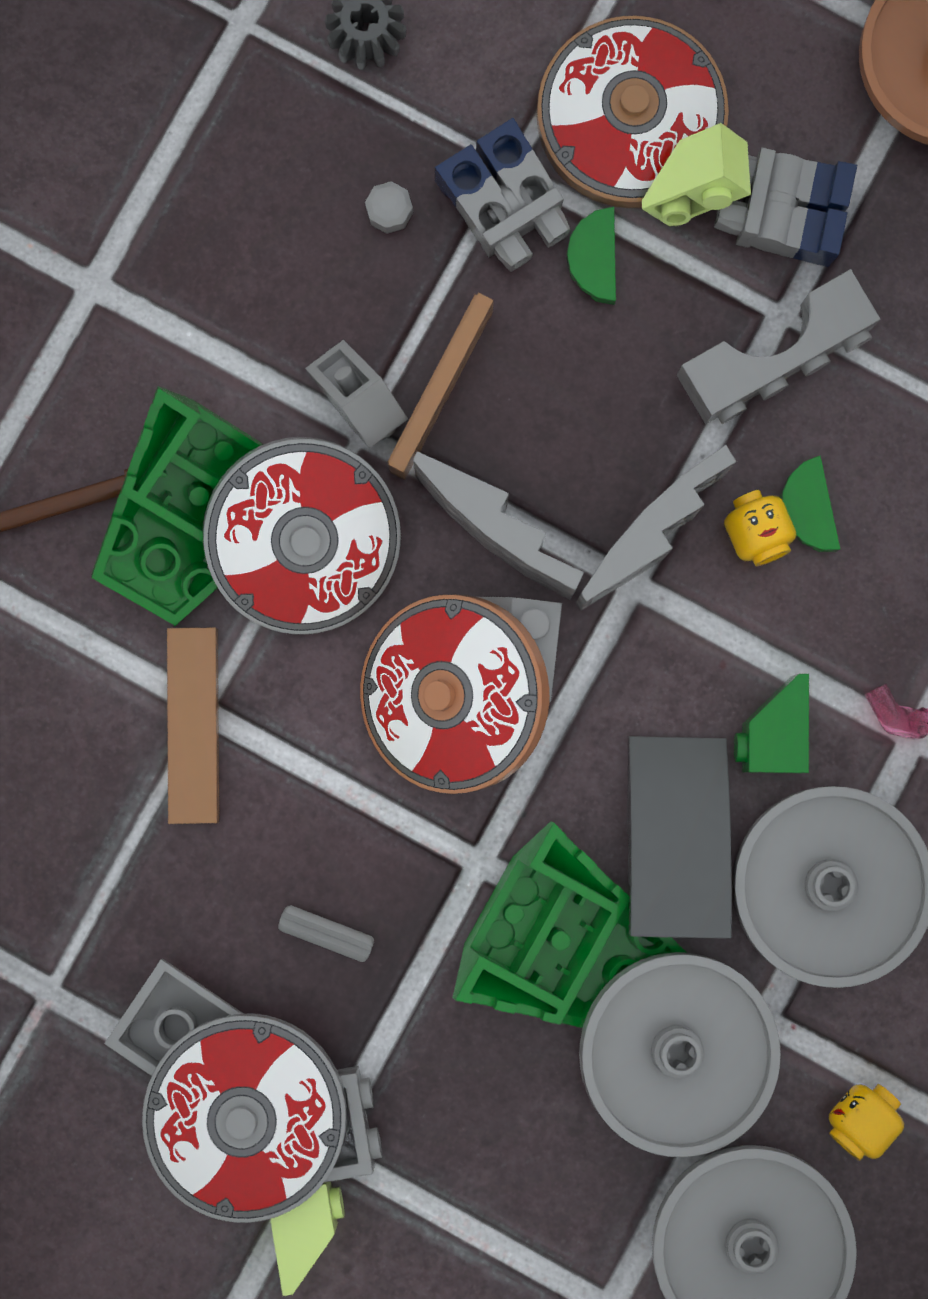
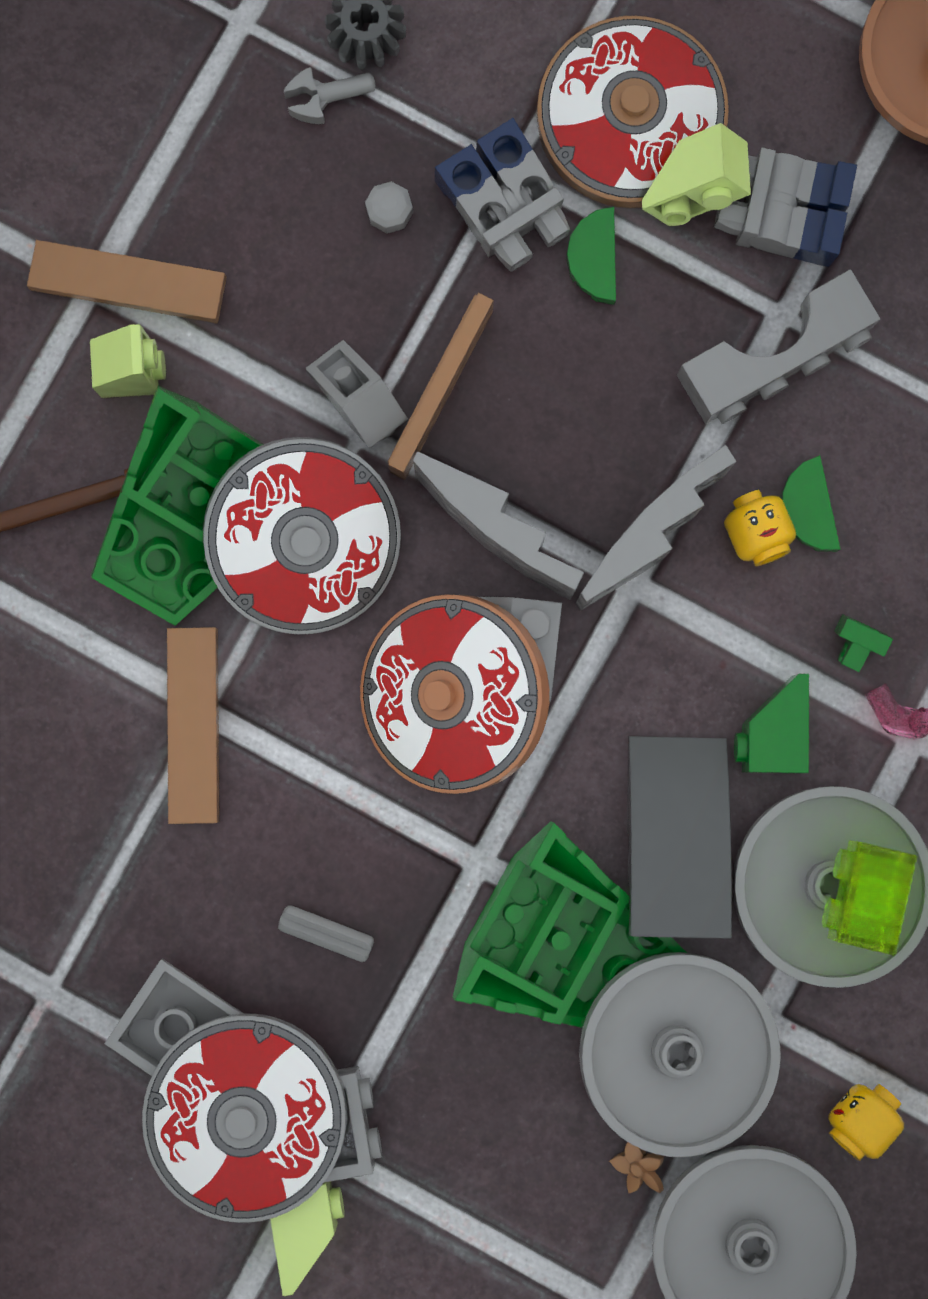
none -> medium nougat tile [27,240,227,323]
none -> yellowish green slope [90,324,166,398]
none -> light grey bar [284,67,375,124]
none -> medium nougat plant [610,1142,664,1193]
none -> clear neon green brick [822,840,917,956]
none -> green tile [834,614,893,672]

